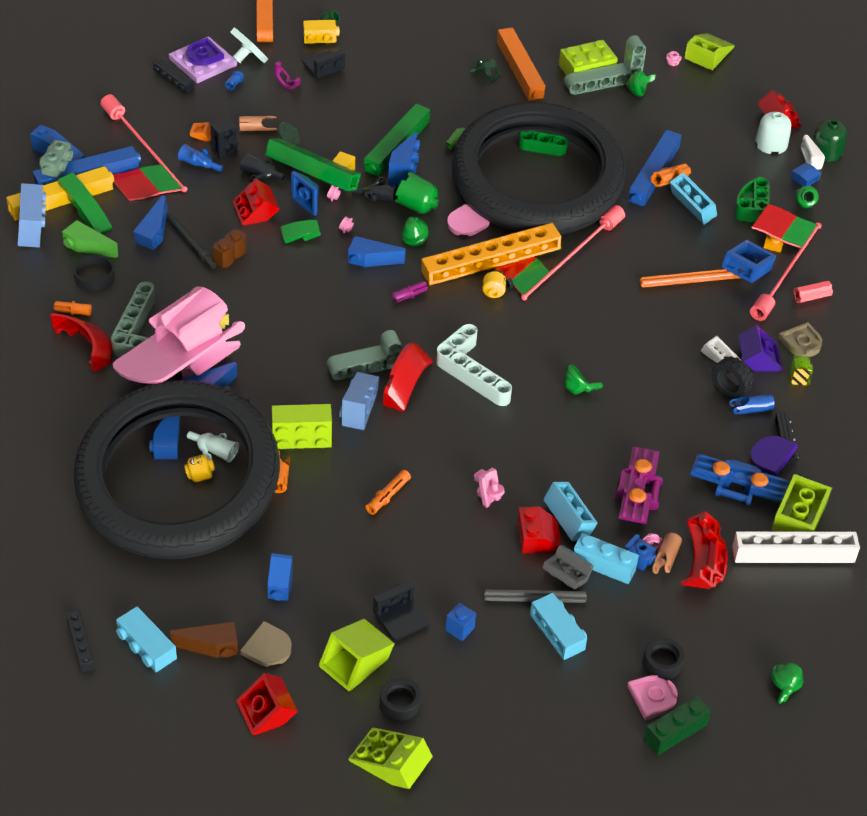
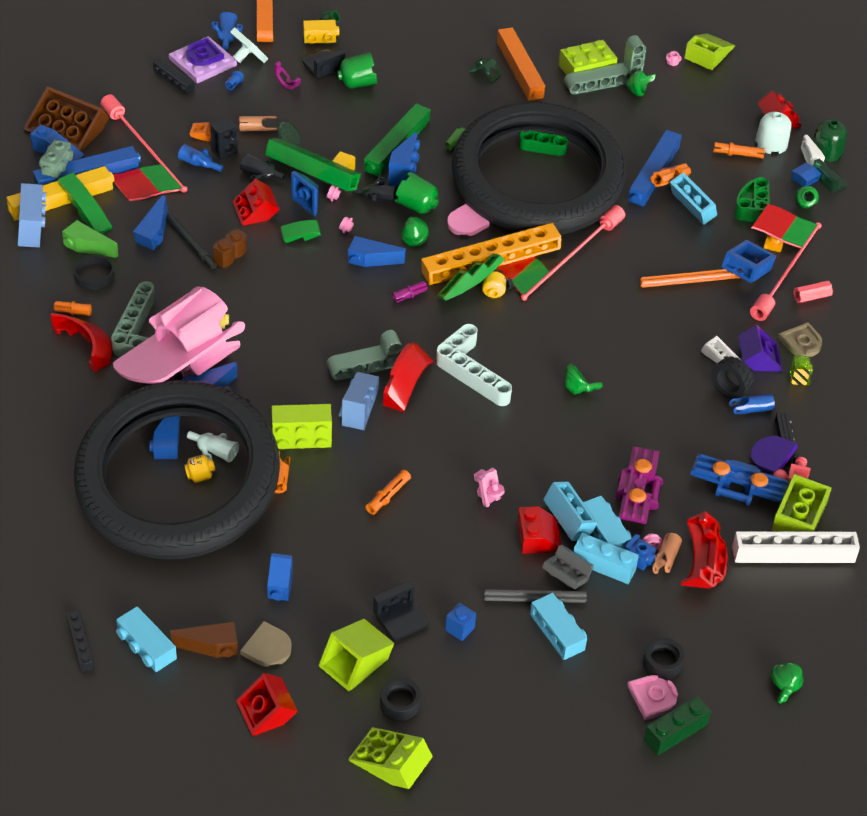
none -> reddish brown slope [23,86,110,152]
none -> blue piece [211,12,243,50]
none -> green cylinder [337,53,377,88]
none -> slope [437,253,505,301]
none -> medium azure brick [583,496,632,549]
none -> orange pin [713,142,765,159]
none -> coral piece [773,457,811,491]
none -> clear green panel [813,158,848,193]

